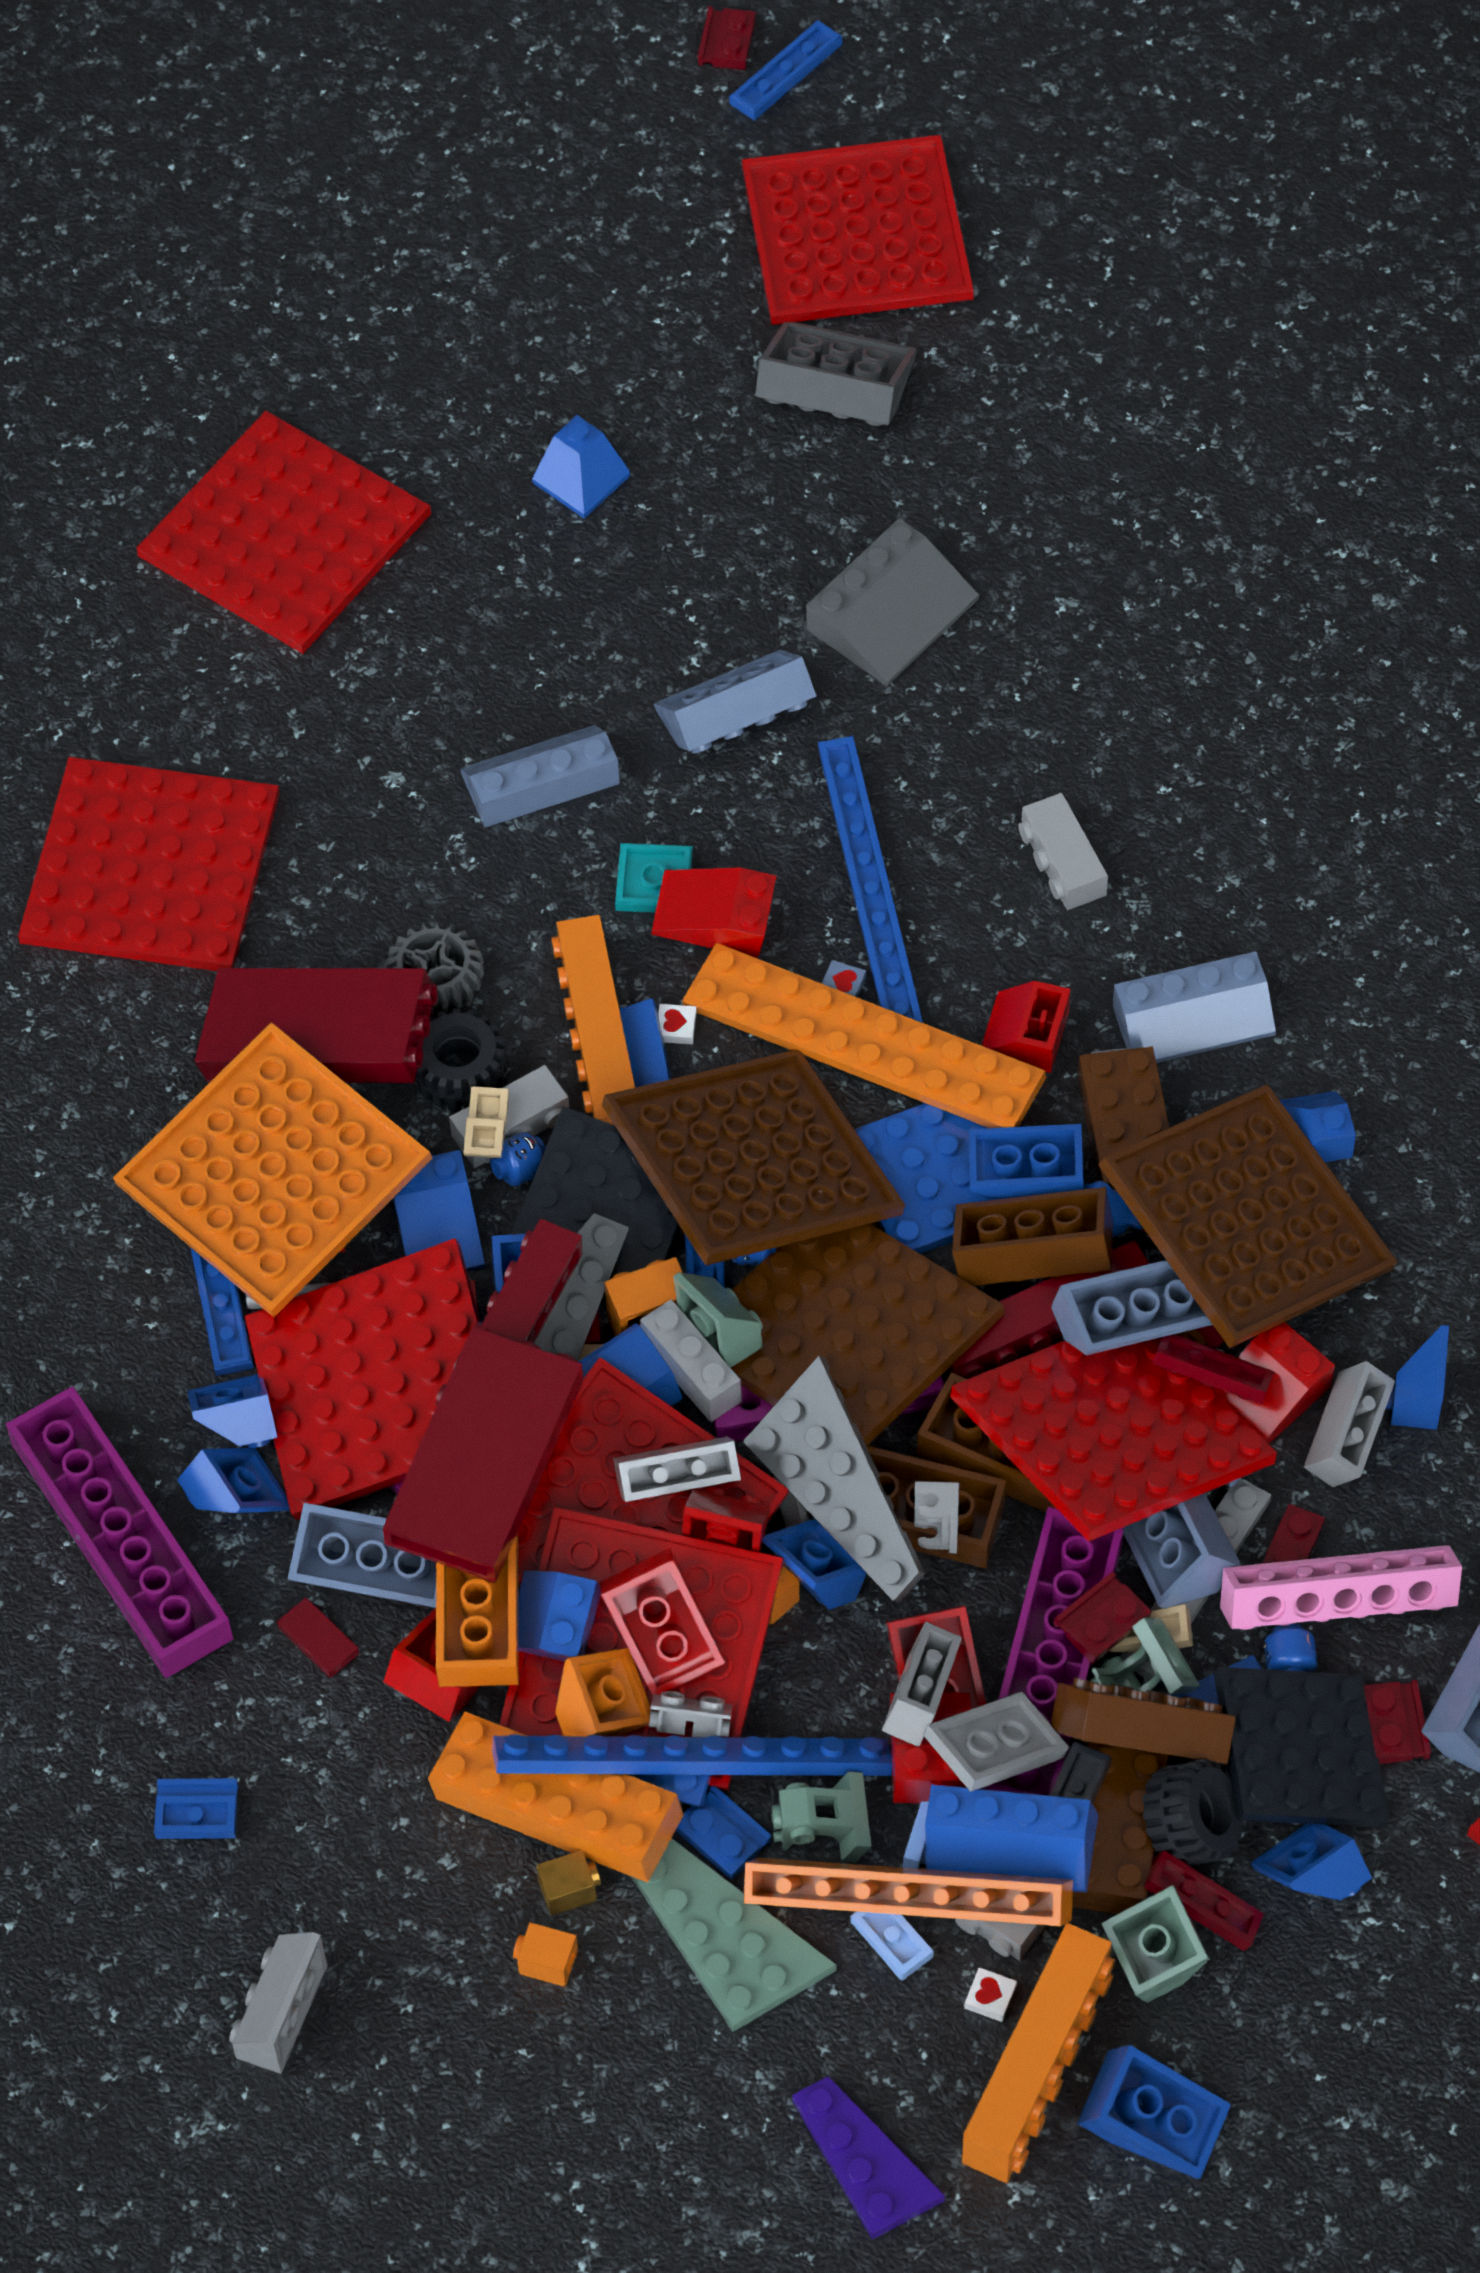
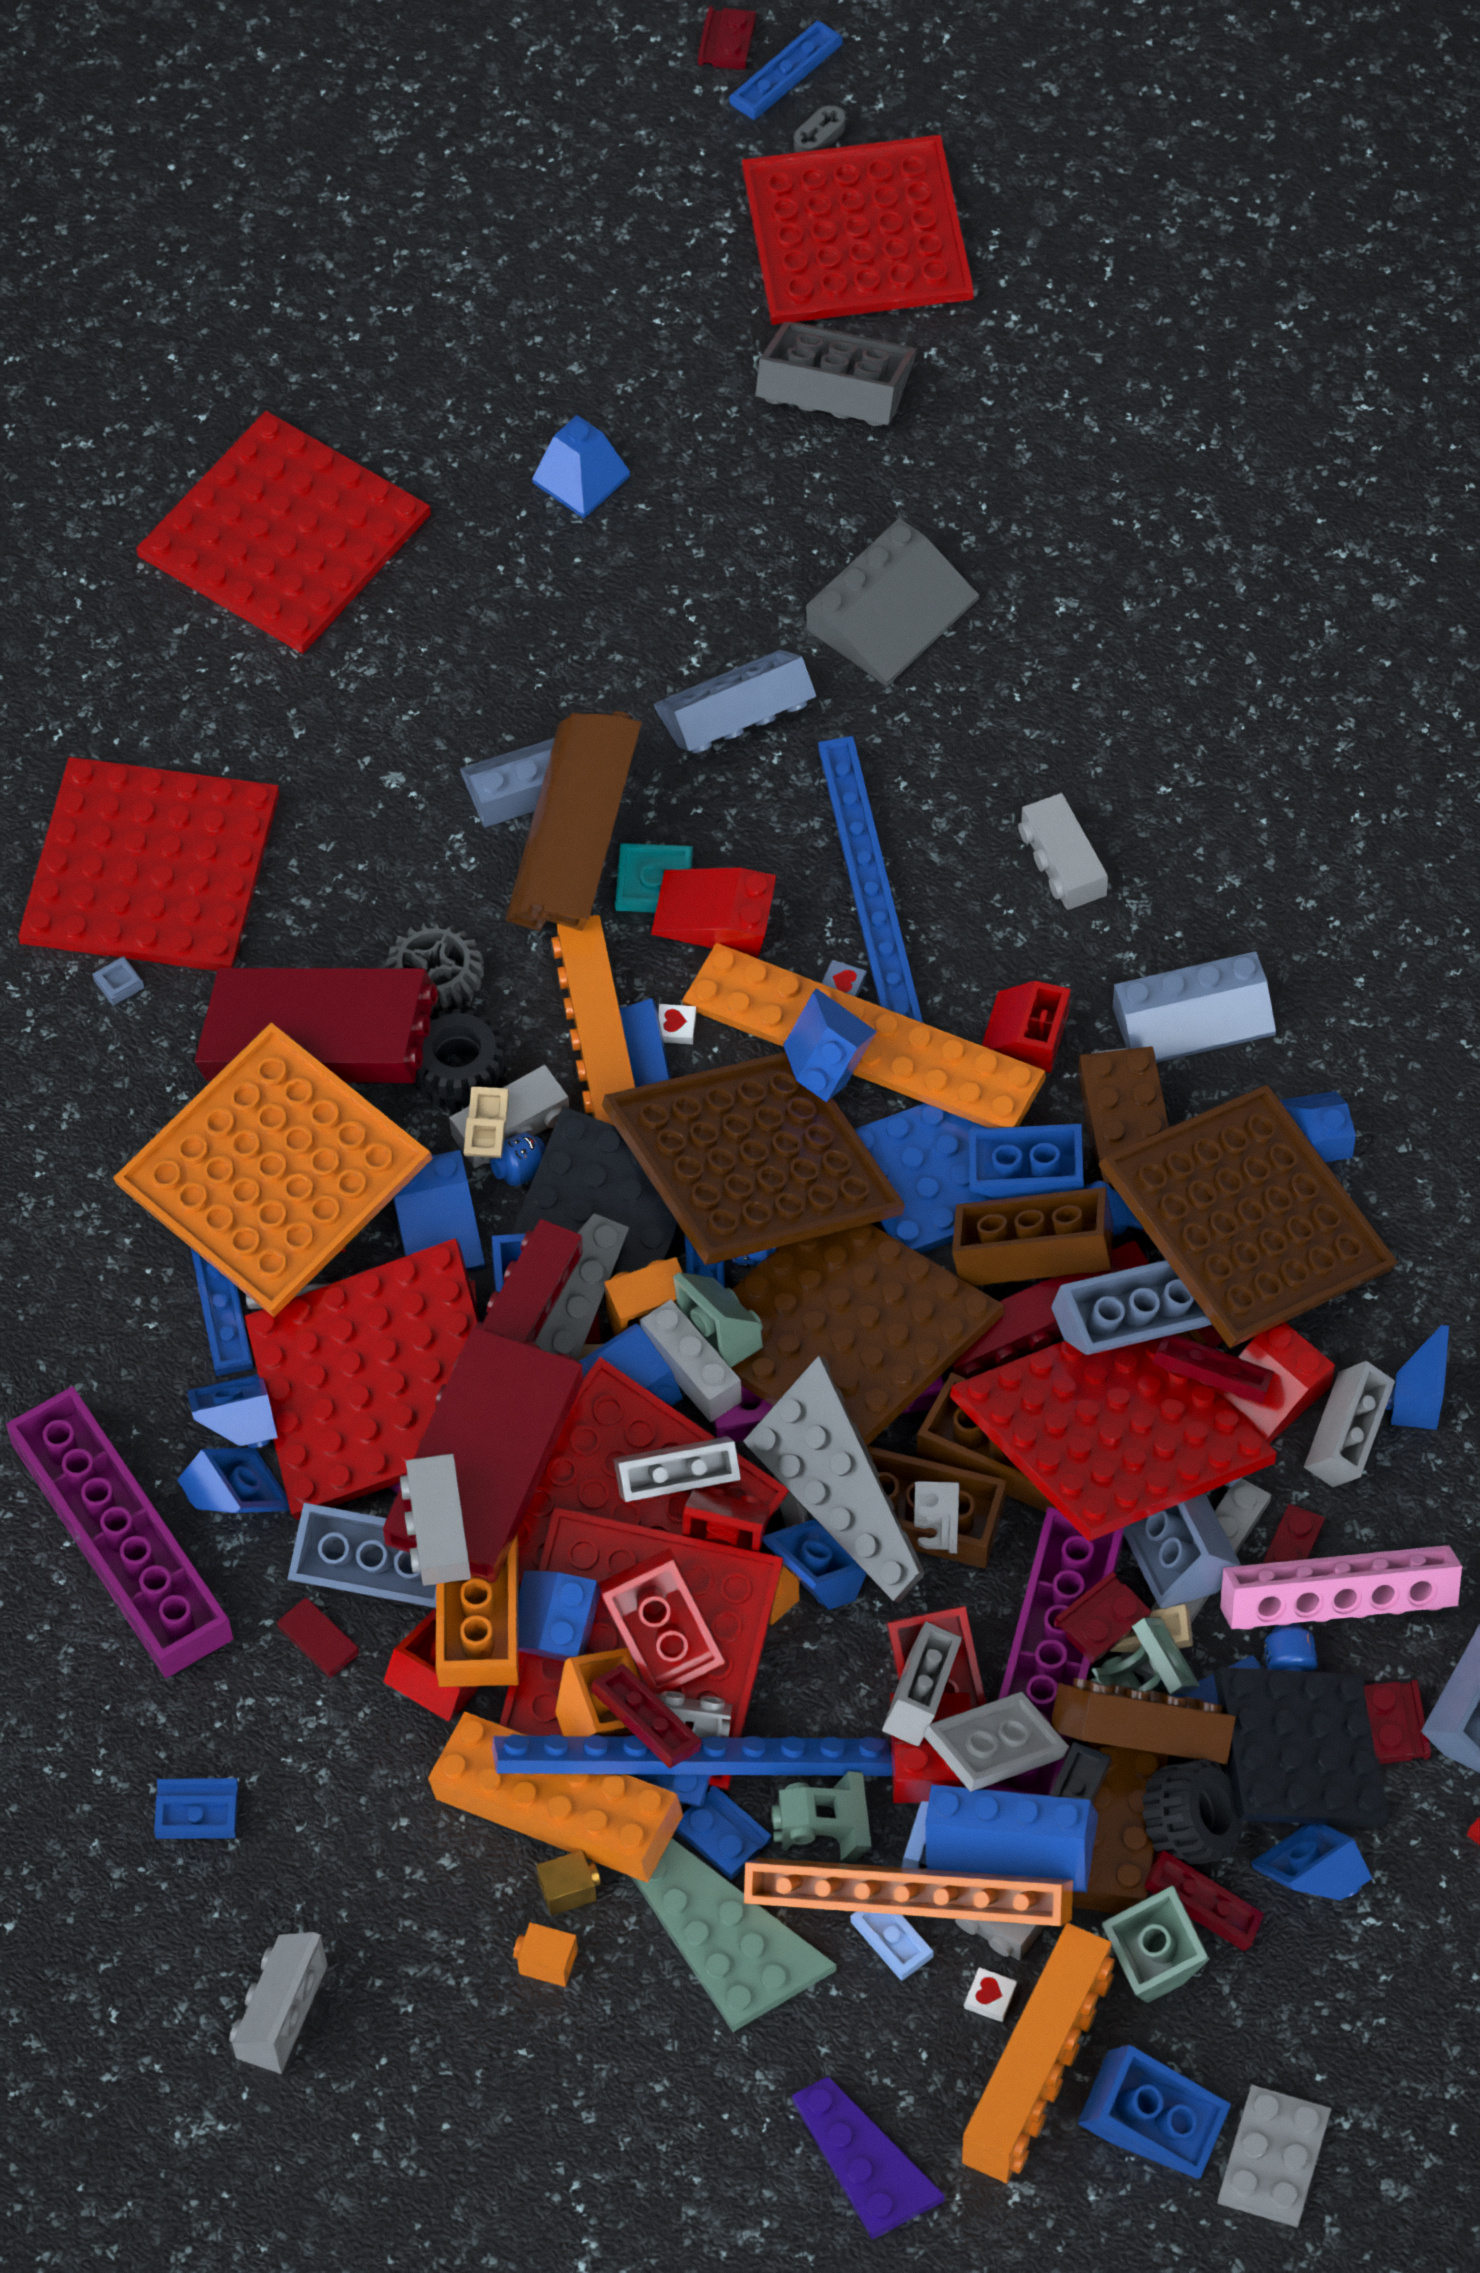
none -> sand blue tile [93,956,144,1006]
none -> light grey brick [400,1454,471,1586]
none -> reddish brown cylinder [505,711,642,932]
none -> dark red plate [591,1664,702,1769]
none -> blue slope [783,989,877,1102]
none -> dark grey beam [794,105,845,153]
none -> light grey plate [1218,2085,1331,2227]

